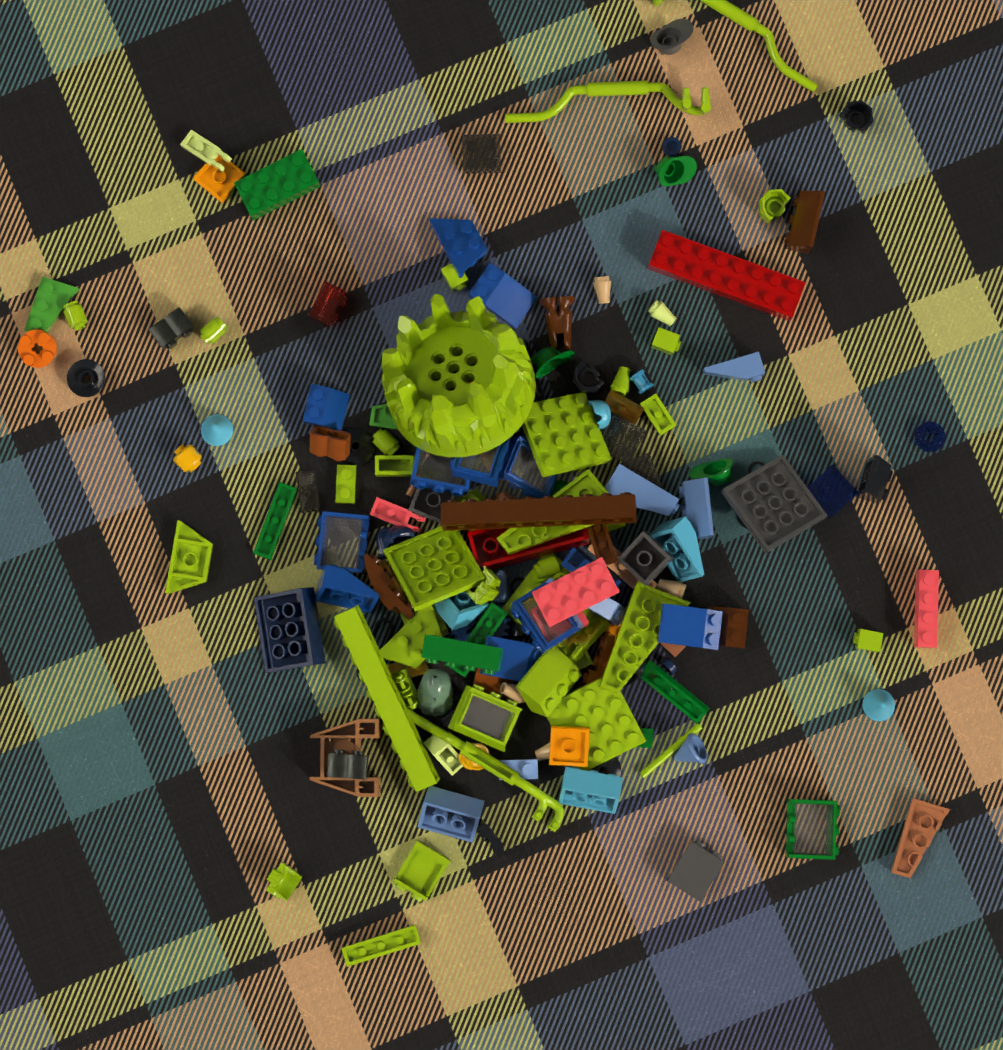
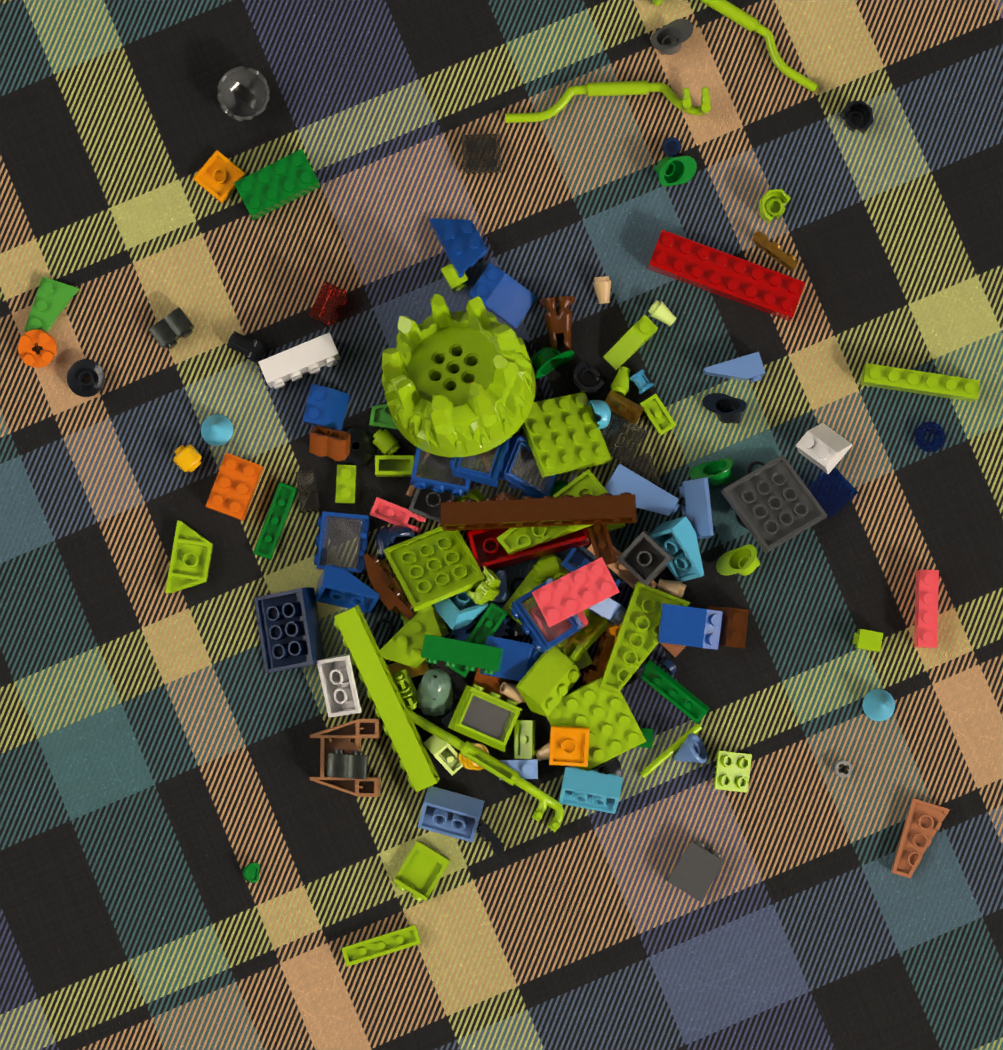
lime brick [63,301,88,331] -> none
yellowish green hinge [180,130,232,172] -> none
lime brick [200,316,228,344] -> none
lime hair [266,862,302,901] -> none
lime brick [651,327,682,356] -> none
reddish brown slope [784,191,825,254] -> none
window [785,799,840,860] -> none
black slope [856,455,893,503] -> none
none -> orange brick [206,453,264,521]
none -> dark grey piece [217,66,270,121]
none -> black piece [227,331,268,364]
none -> green piece [243,862,260,883]
none -> white brick [258,332,341,389]
none -> white slope [317,654,361,717]
none -> lime plate [514,720,535,759]
none -> lime slope [603,315,658,371]
none -> black piece [702,393,747,424]
none -> lime hinge [713,750,752,793]
none -> lime piece [716,544,760,576]
none -> pearl gold hinge [752,231,798,272]
none -> white slope [795,423,853,474]
none -> light grey bush [834,760,852,778]
none -> lime brick [860,363,980,402]

